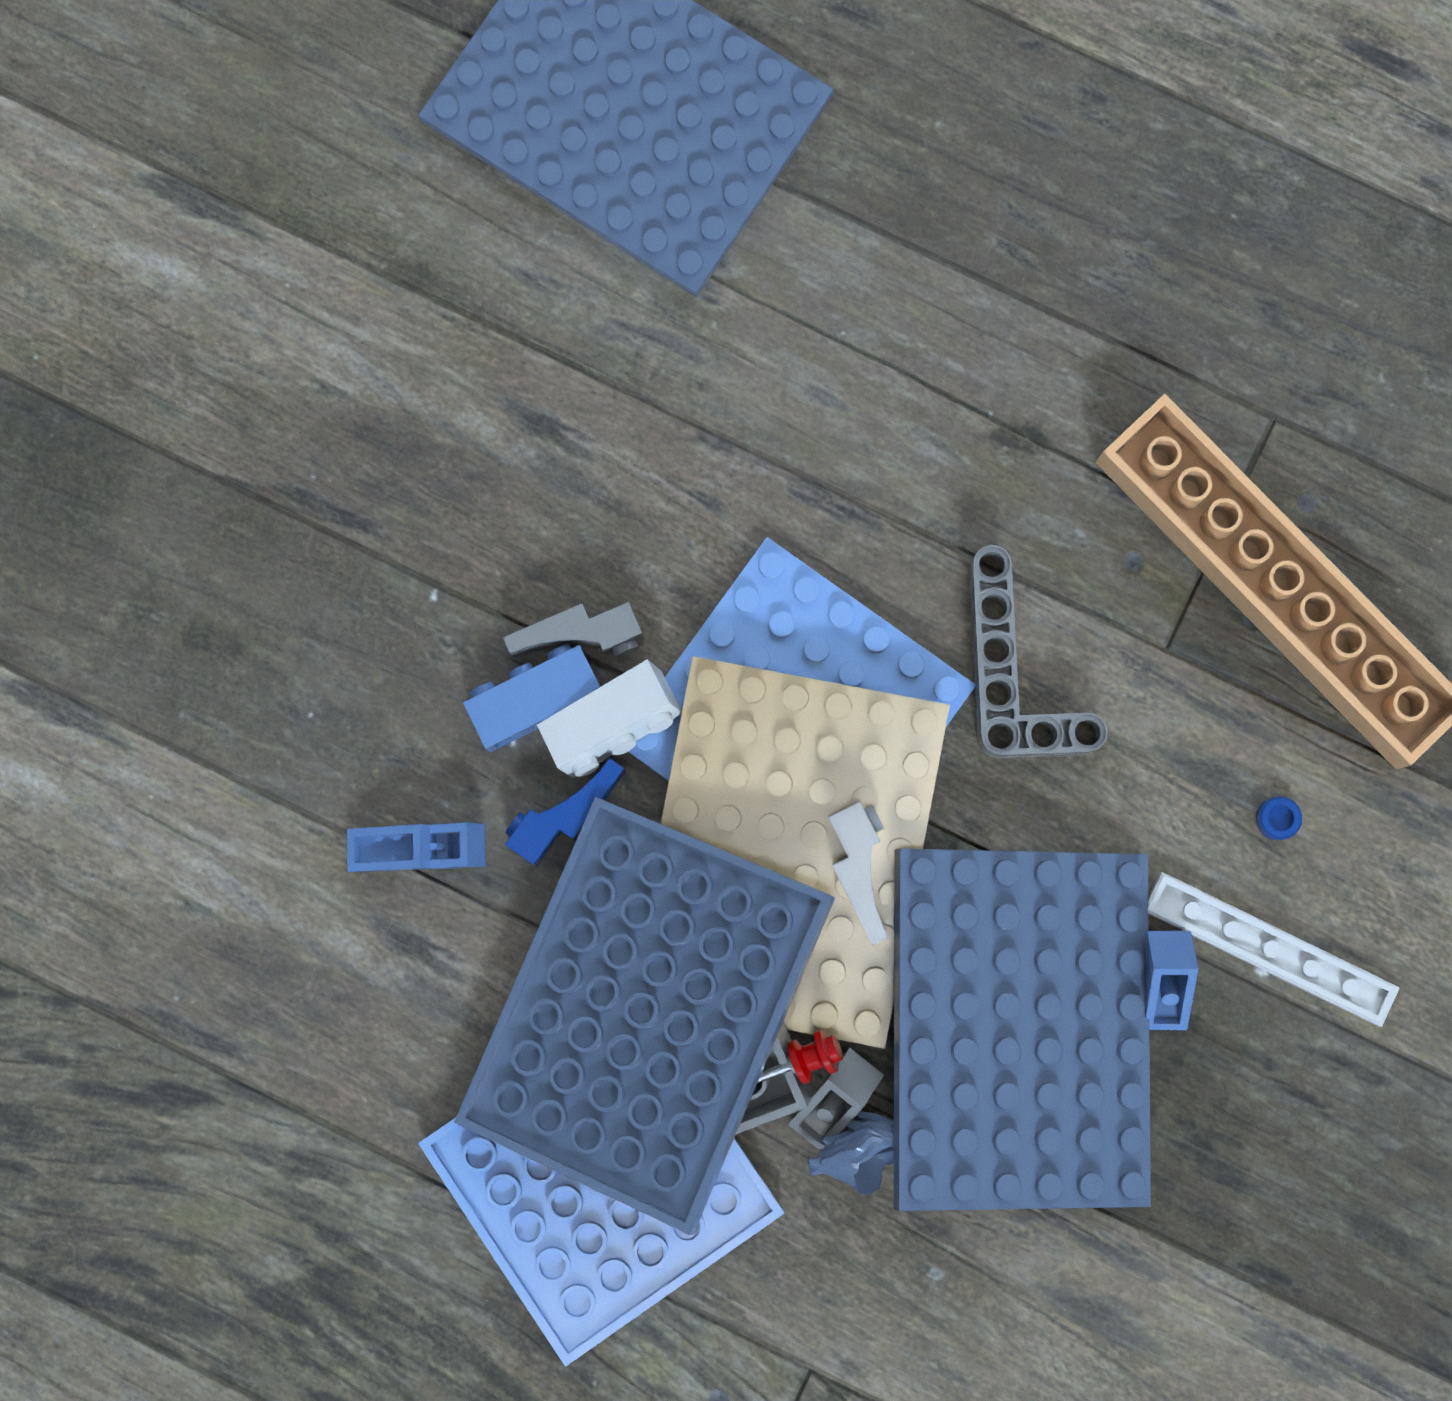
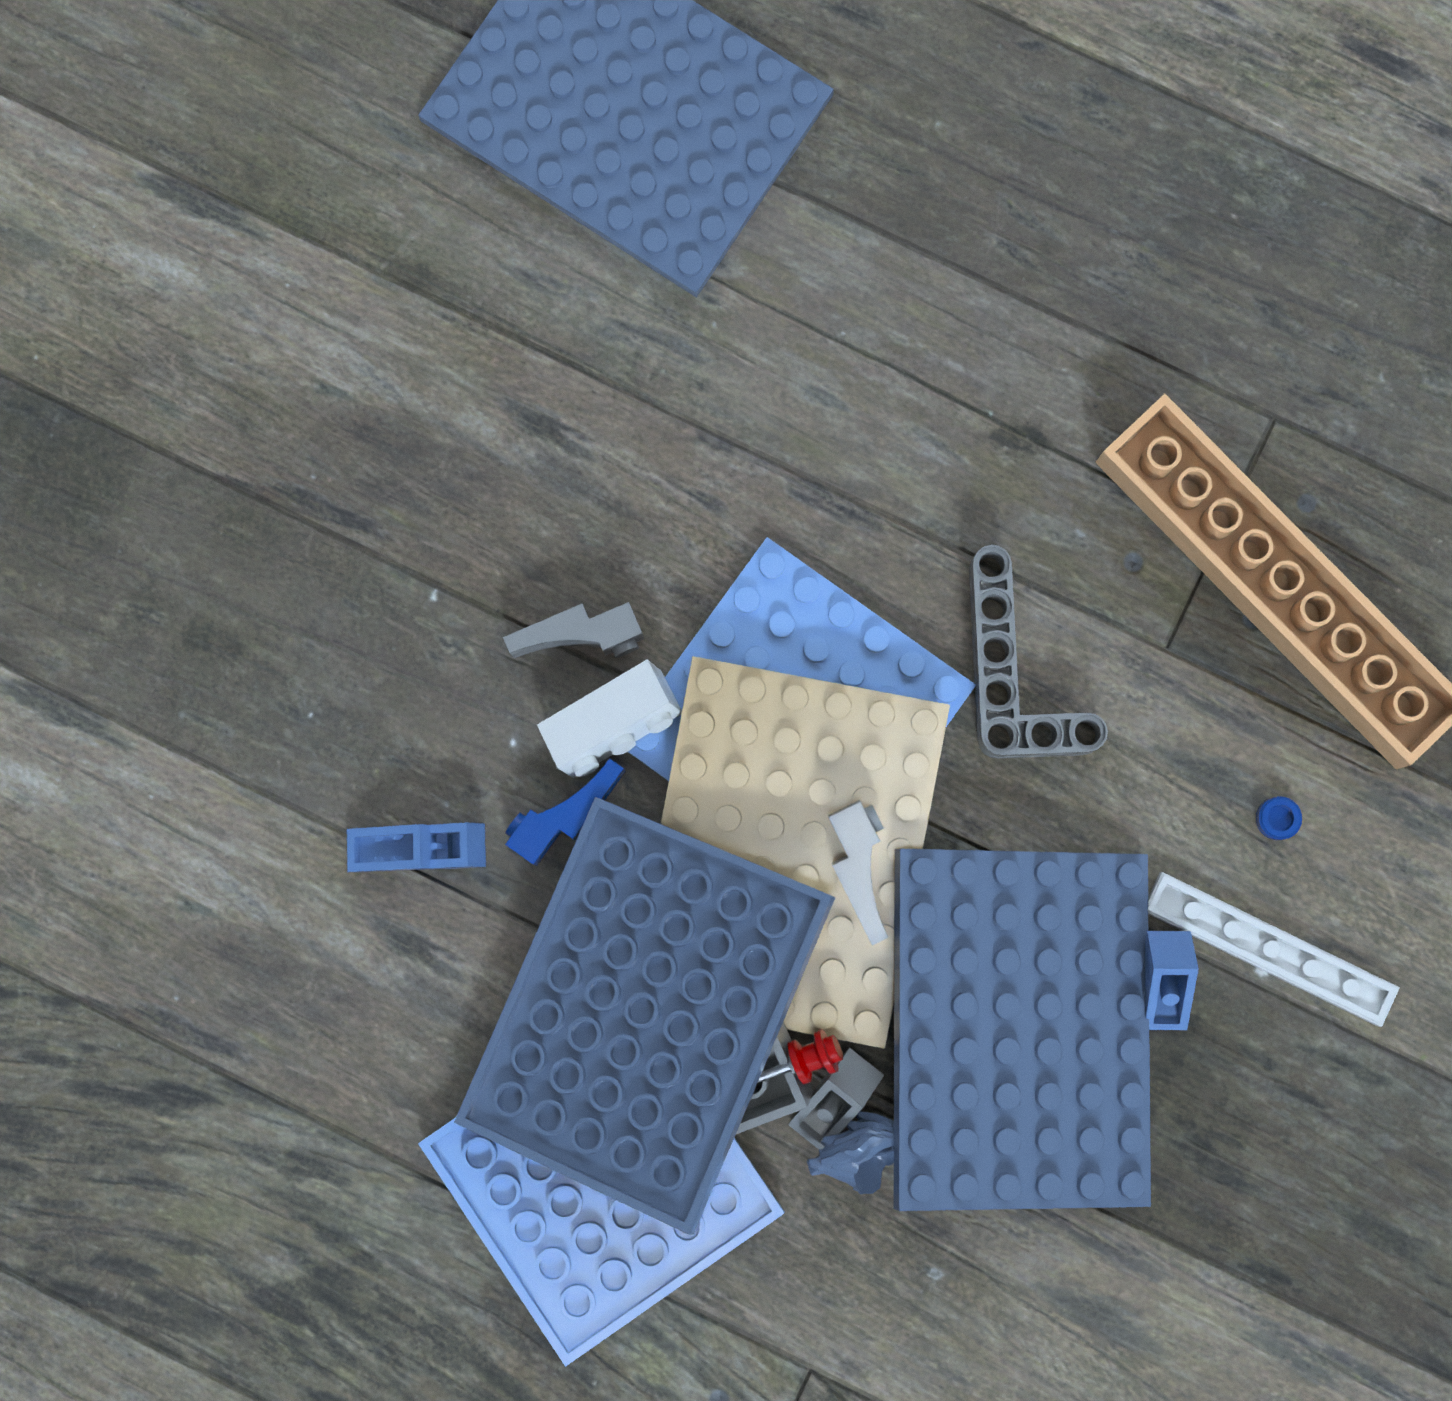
medium blue brick [463,644,600,753] -> none

